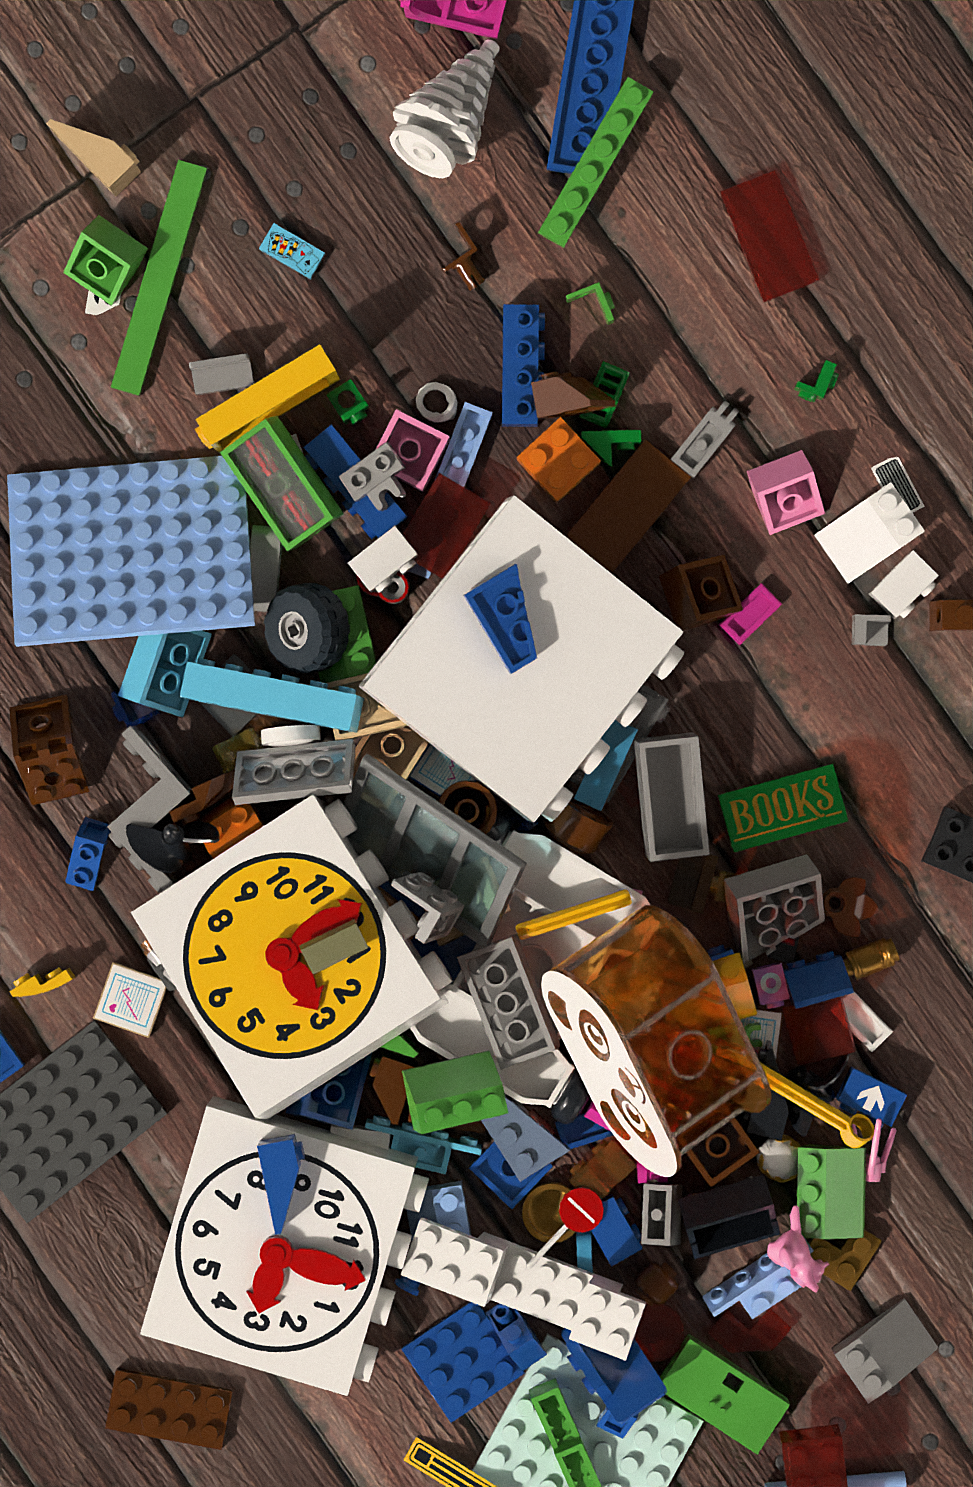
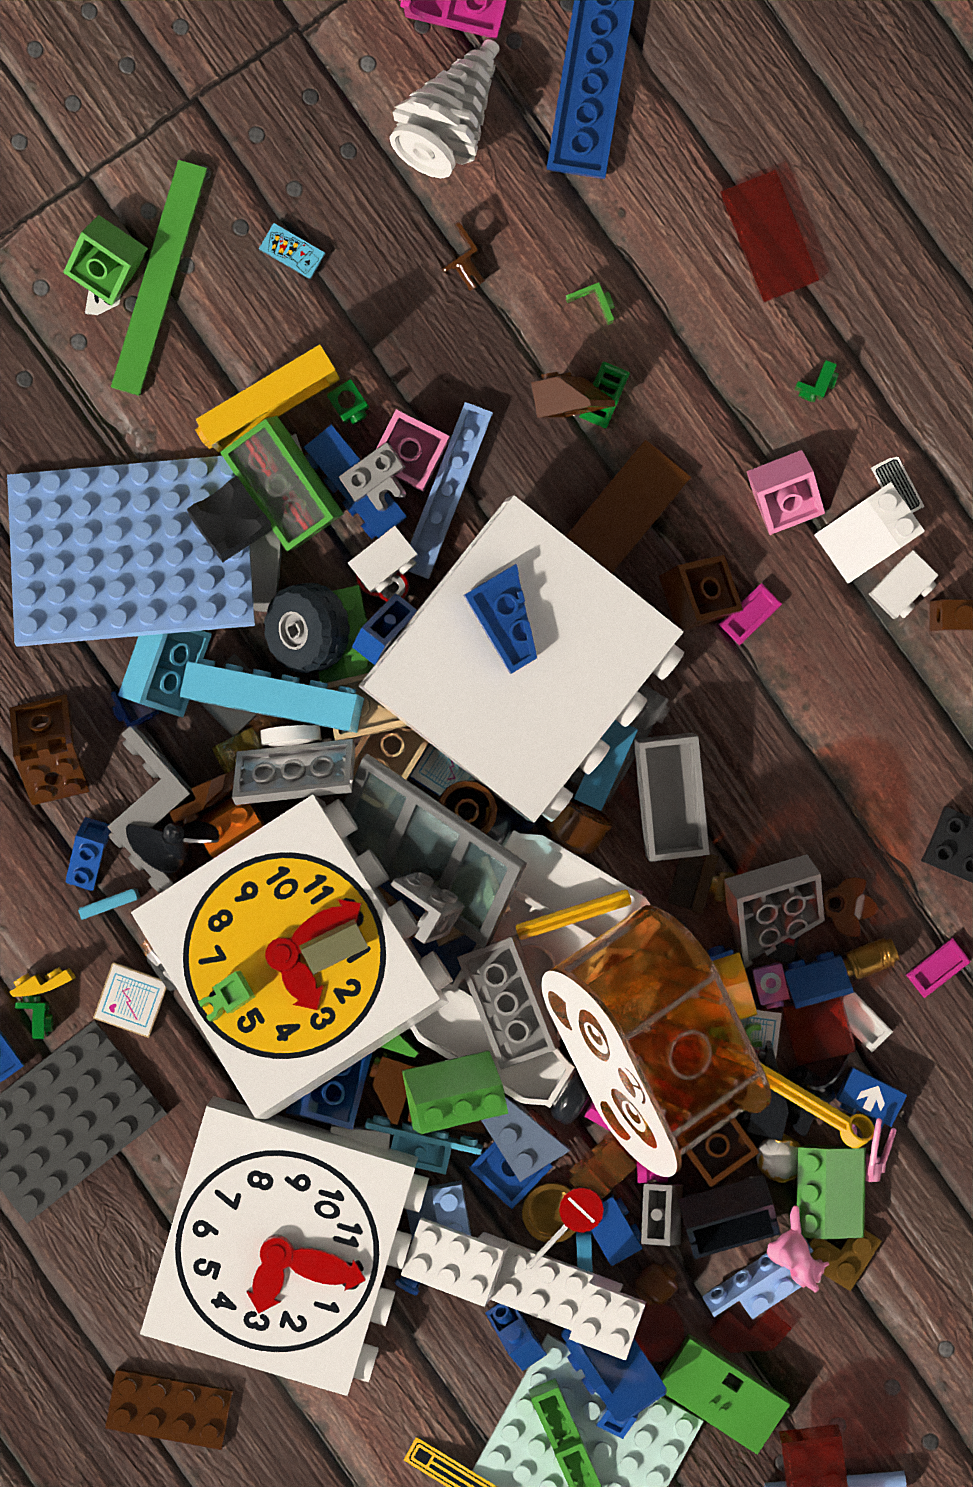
tan slope [46,119,141,197] -> none
light grey panel [189,353,254,396] -> none
blue slope [257,1134,305,1235] -> none
blue plate [401,1301,525,1423] -> none
clear red tile [403,473,491,579] -> none
white piece [416,382,457,423] -> none
blue brick [502,304,545,427] -> none
orange piece [517,417,601,503] -> none
bright green plate [538,77,654,248] -> none
blue tile [555,1112,614,1149] -> none
green slope [581,430,641,469] -> none
light grey hinge [671,401,739,478] -> none
green tile [718,764,848,852] -> none
light grey slope [831,1298,939,1404] -> none
light grey panel [852,614,891,646] -> none
none -> green bracket [15,995,53,1039]
none -> medium azure tile [78,888,141,920]
none -> black brick [187,476,272,563]
none -> bright green plate [198,971,256,1022]
none -> blue brick [352,593,418,665]
none -> dark pink tile [905,938,971,998]

